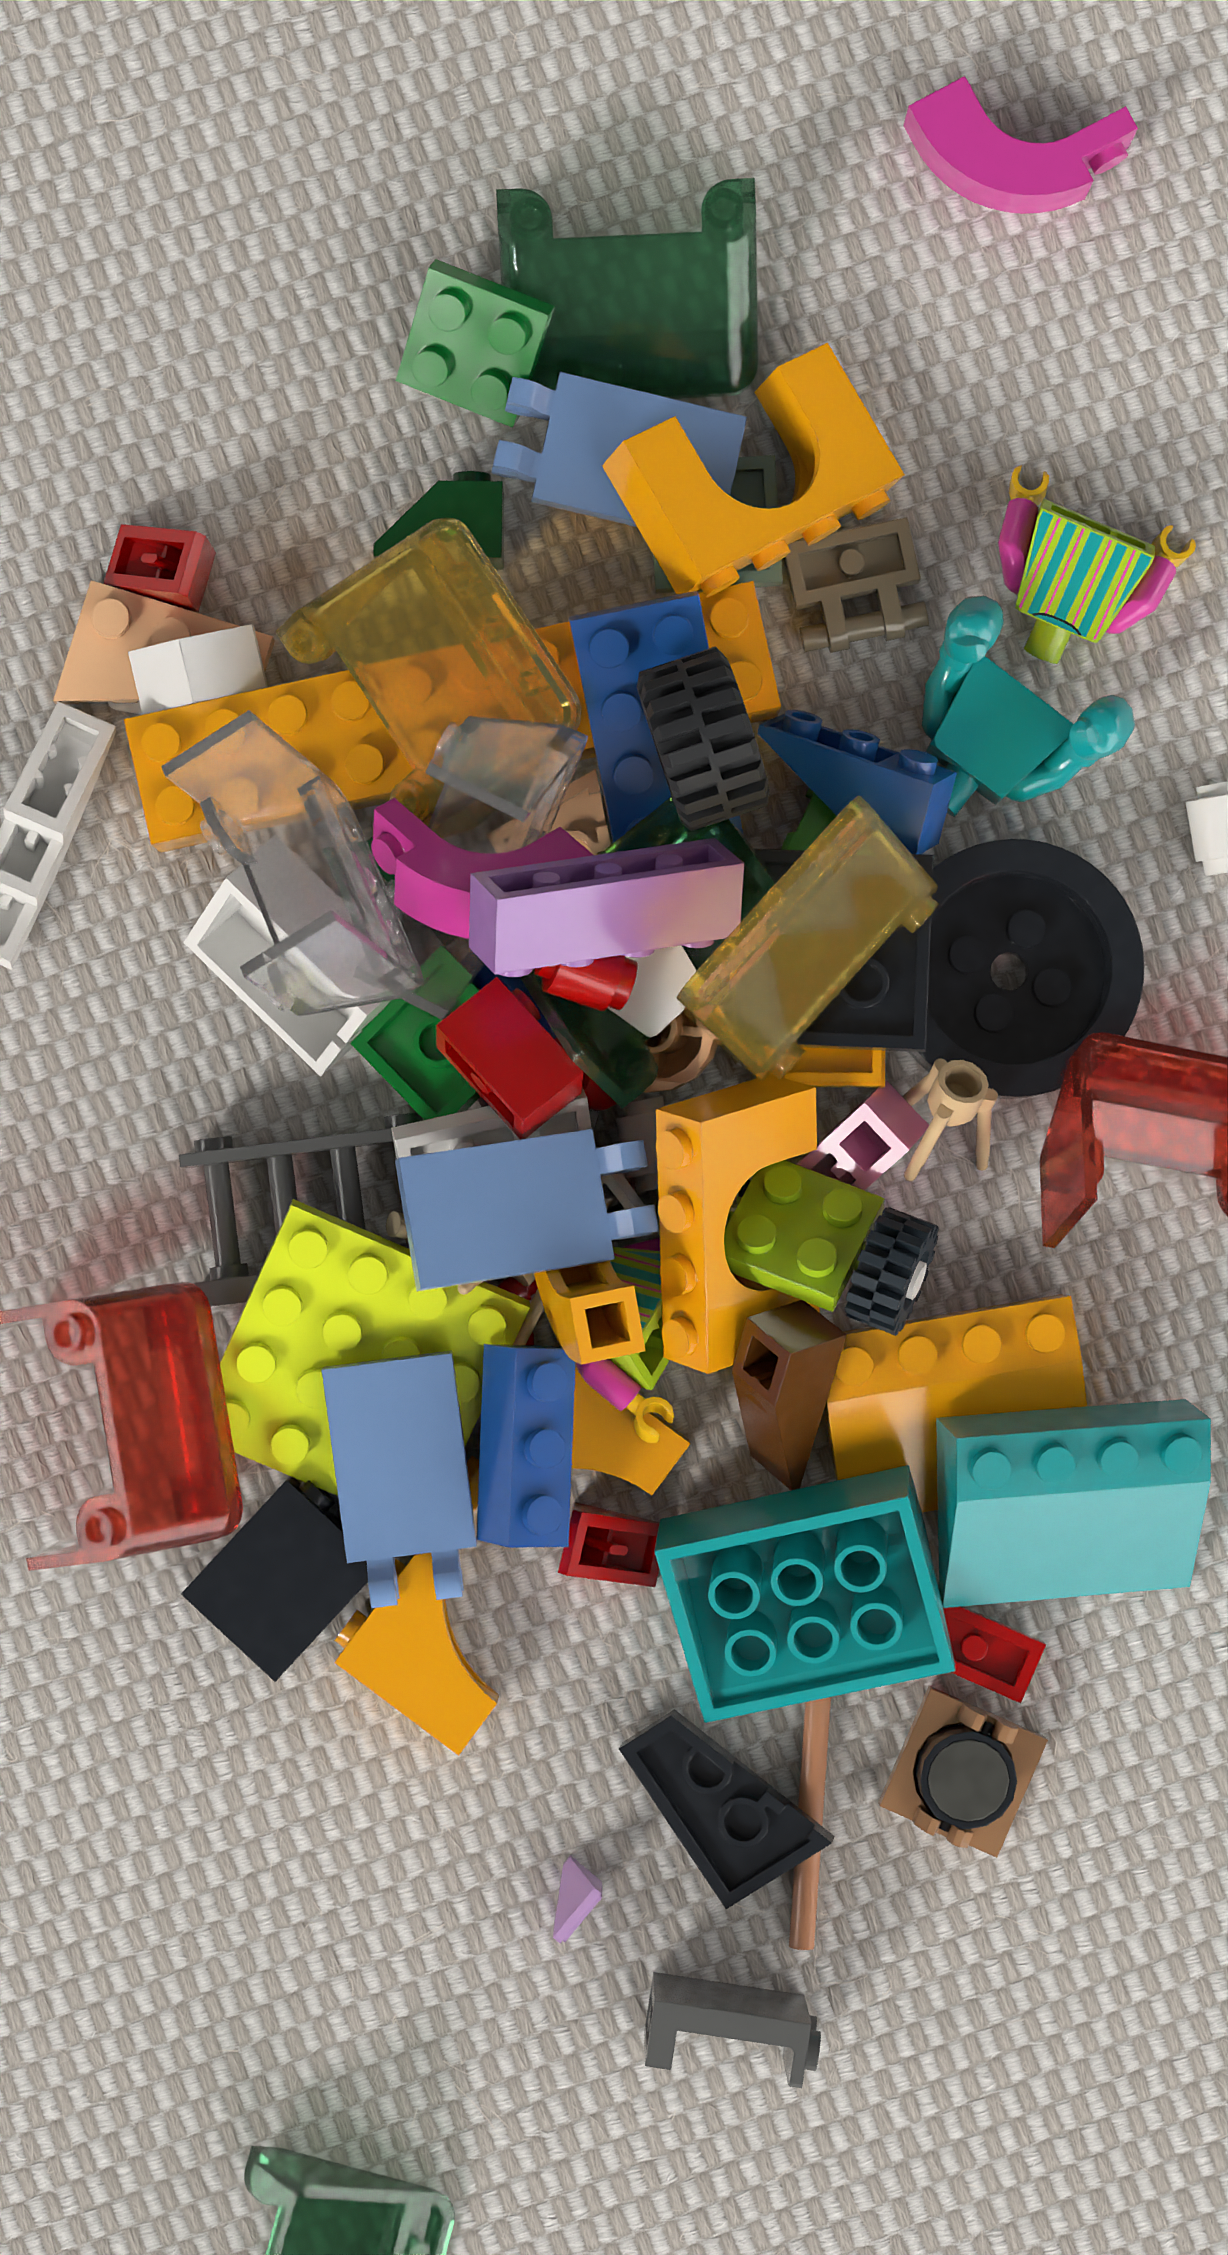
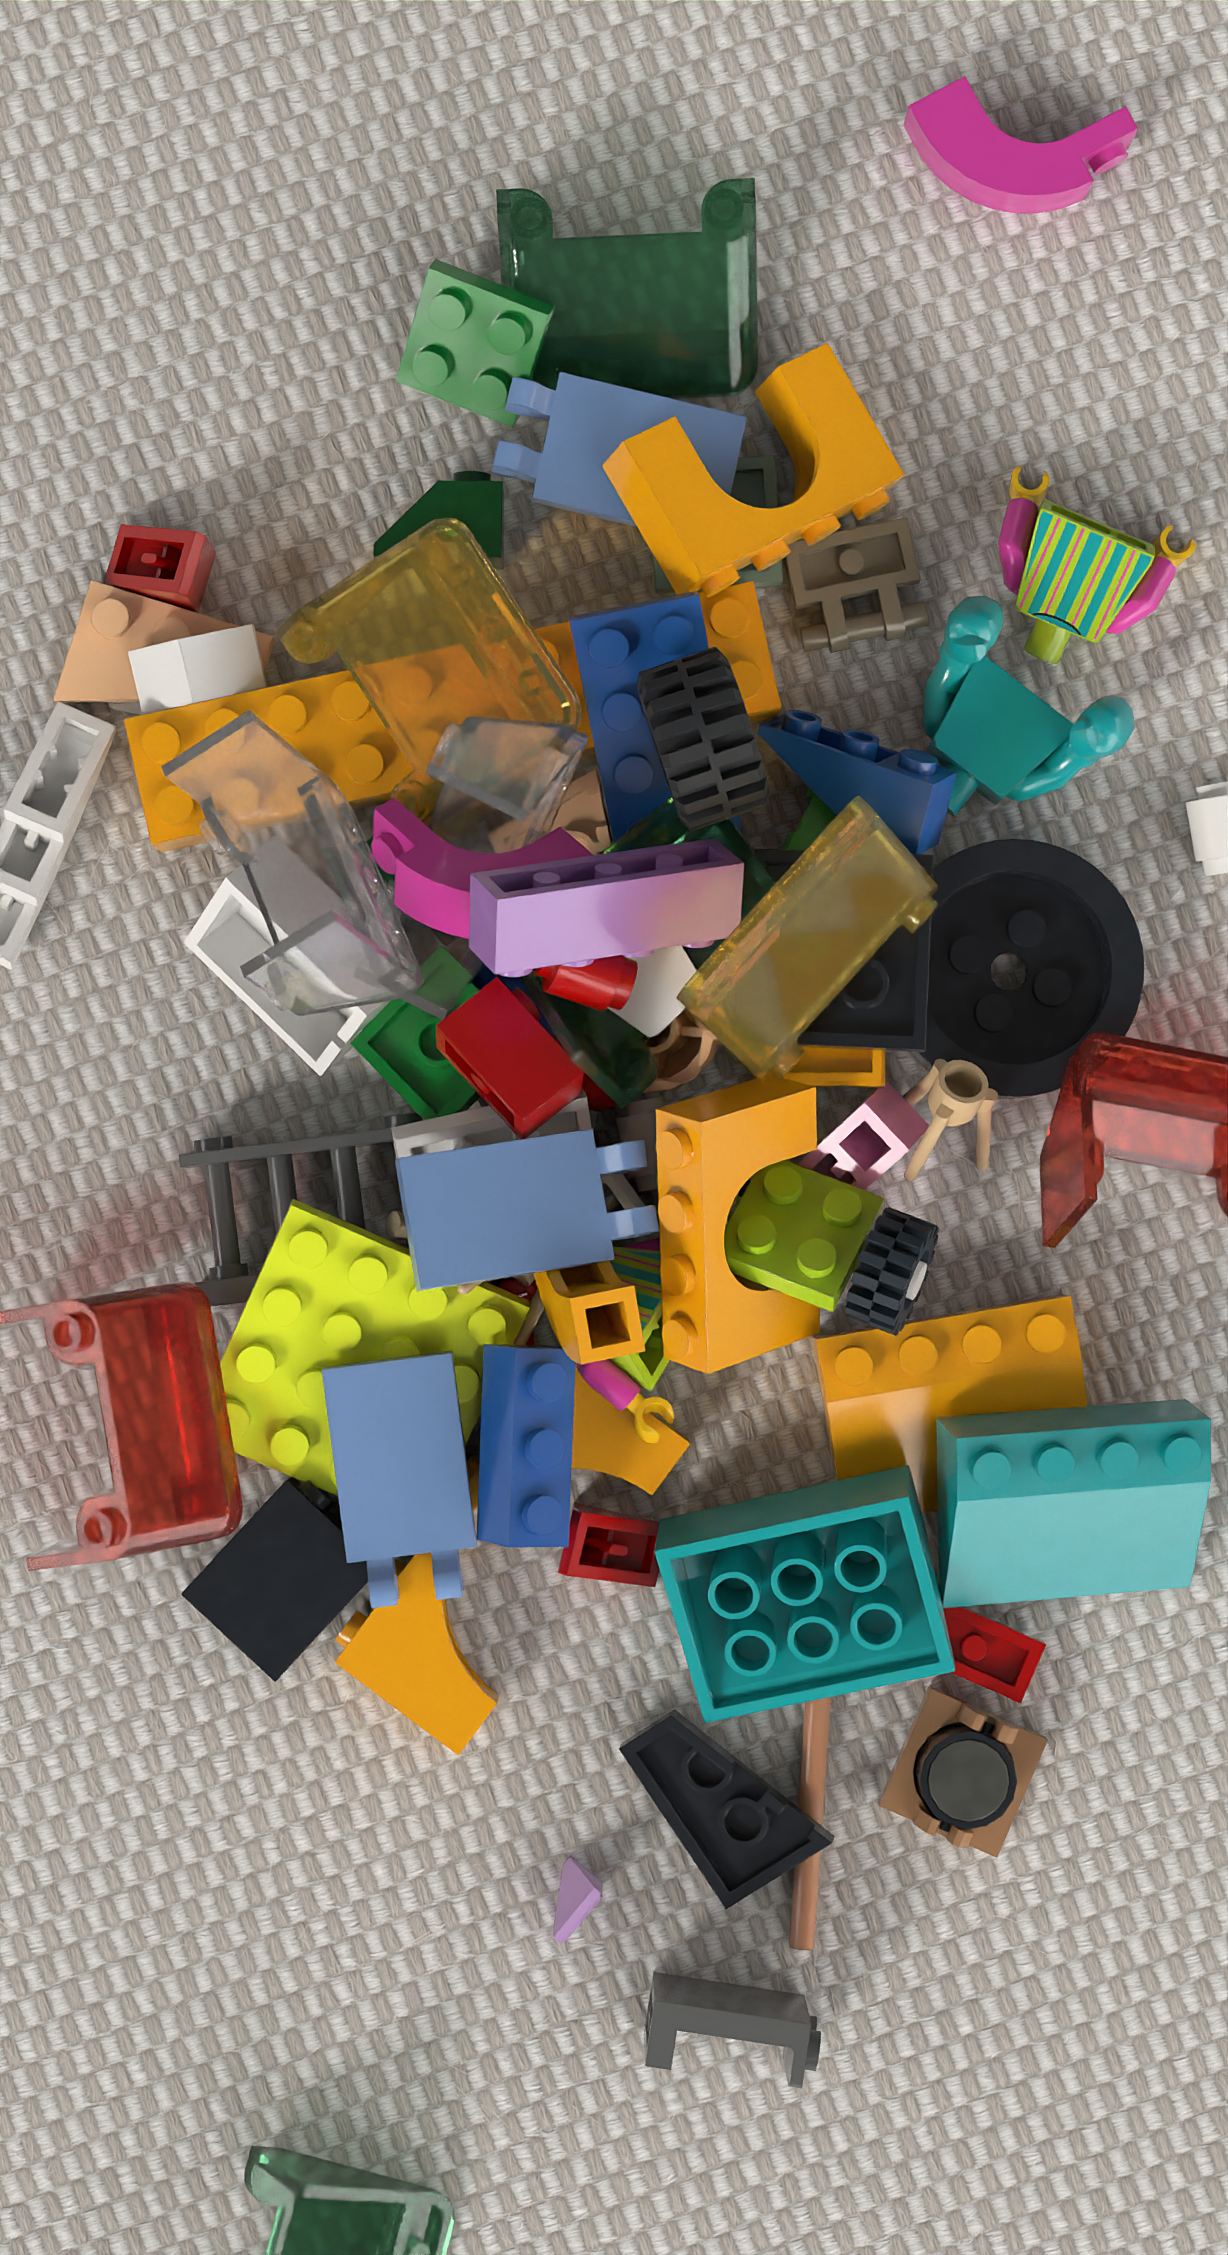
reddish brown slope [732,1300,847,1490] -> none

